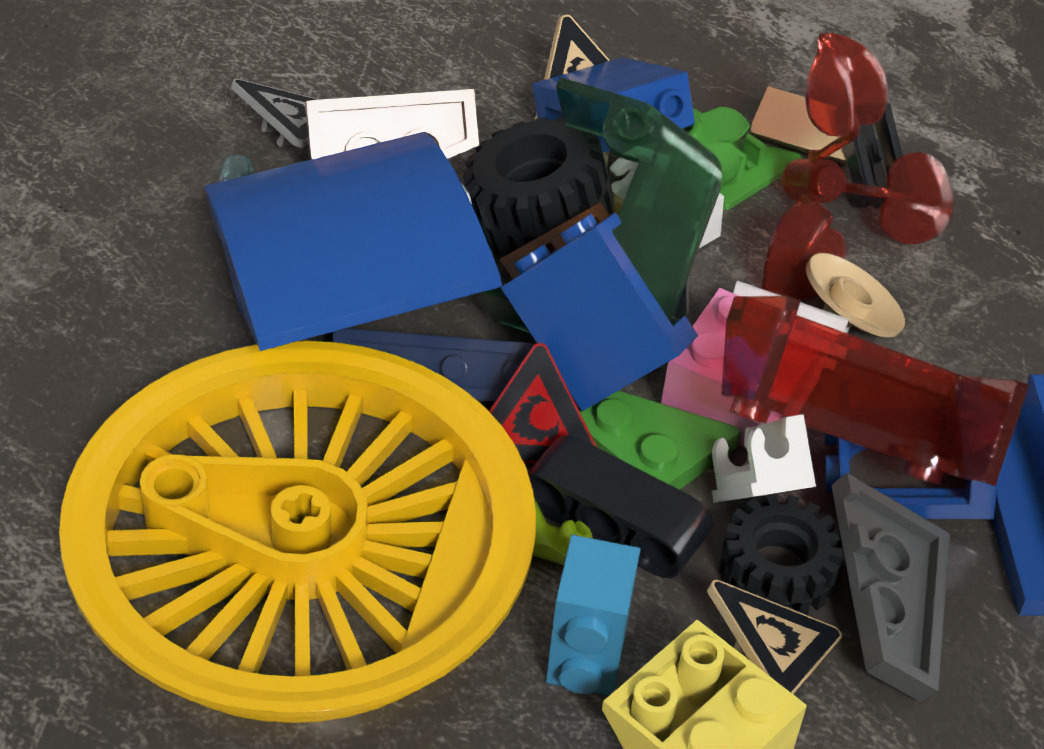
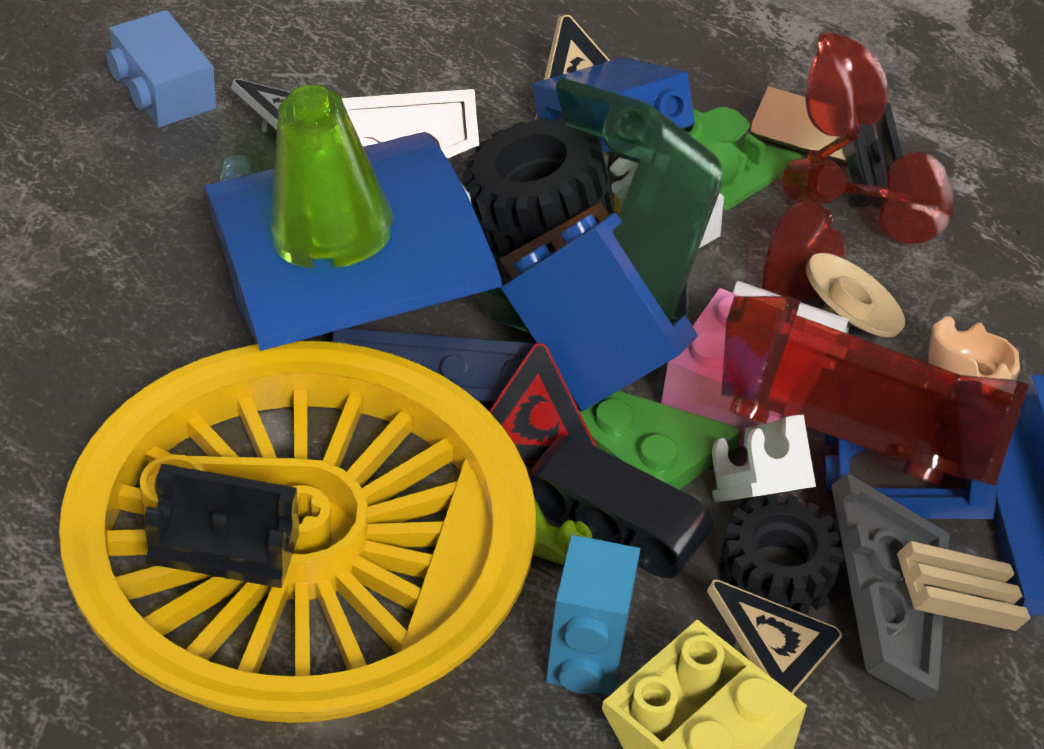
none -> medium blue brick [106,10,216,127]
none -> black hinge [145,464,299,588]
none -> clear neon green cone [270,85,393,268]
none -> tan tile [897,541,1031,631]
none -> light nougat hair [928,316,1020,397]

